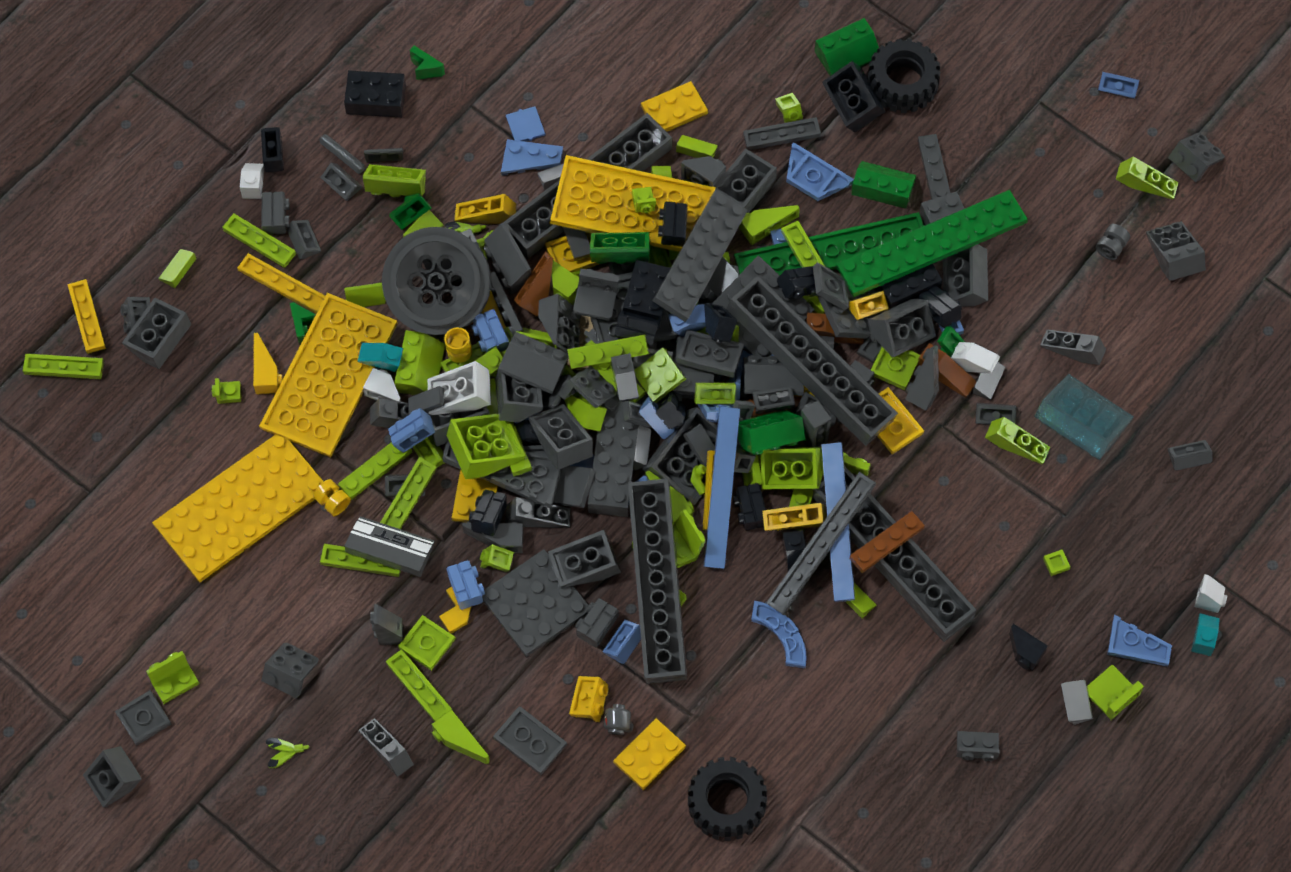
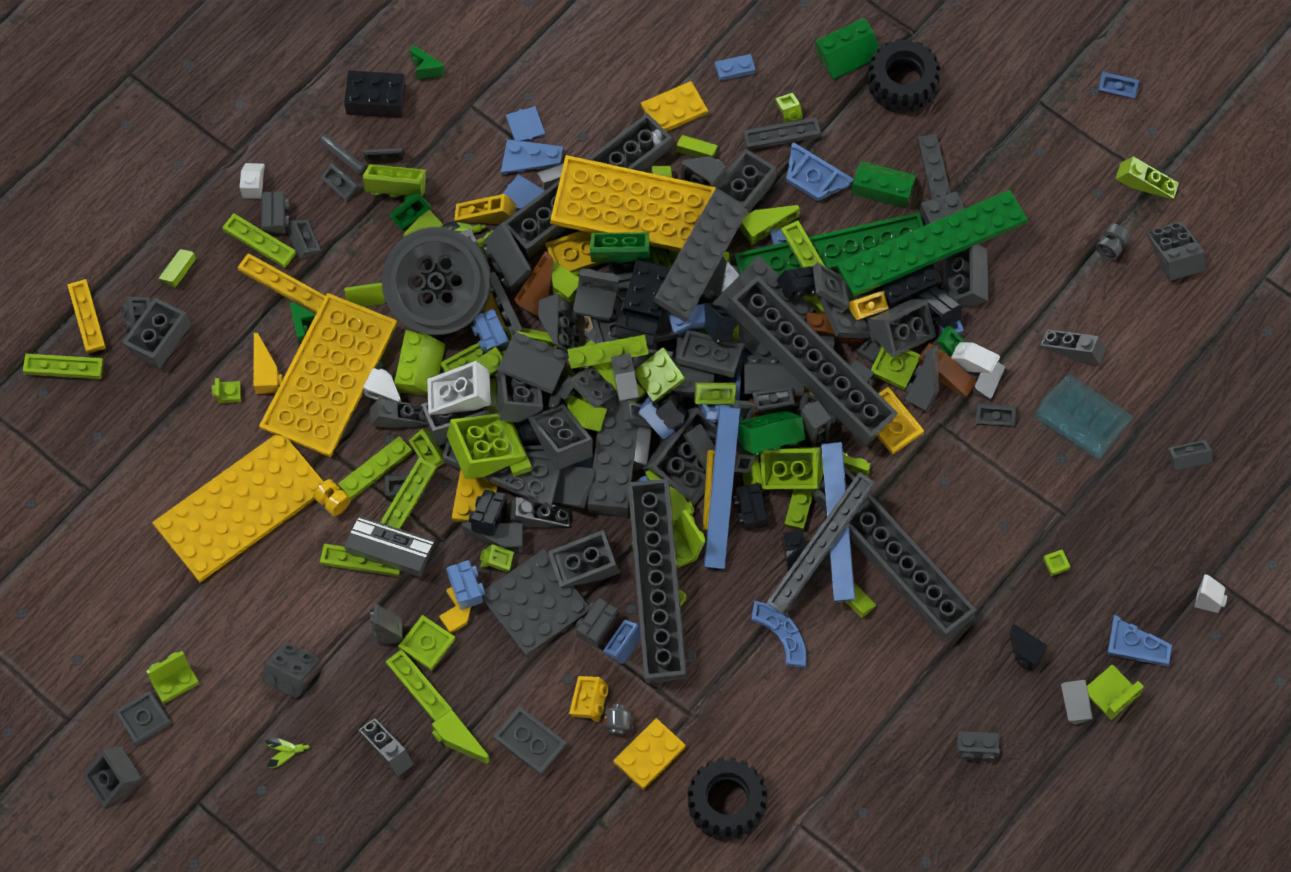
black brick [261,127,284,173] -> none
teal slope [357,343,403,372] -> none
medium blue brick [388,408,435,453] -> none
dark grey tile [408,386,444,415] -> none
yellow wheel [444,327,472,363] -> none
dark grey tile [563,227,590,261] -> none
lime bracket [632,187,656,213] -> none
black brick [658,202,688,247] -> none
lime arm [690,464,706,495] -> none
yellow slope [762,503,827,531] -> none
black brick [822,61,885,133] -> none
dark orange plate [849,511,925,573] -> none
lime slope [985,417,1050,464] -> none
dark grey bracket [1168,133,1225,182] -> none
teal slope [1191,613,1220,656] -> none
none -> medium blue piece [503,174,545,210]
none -> medium blue plate [715,54,756,81]

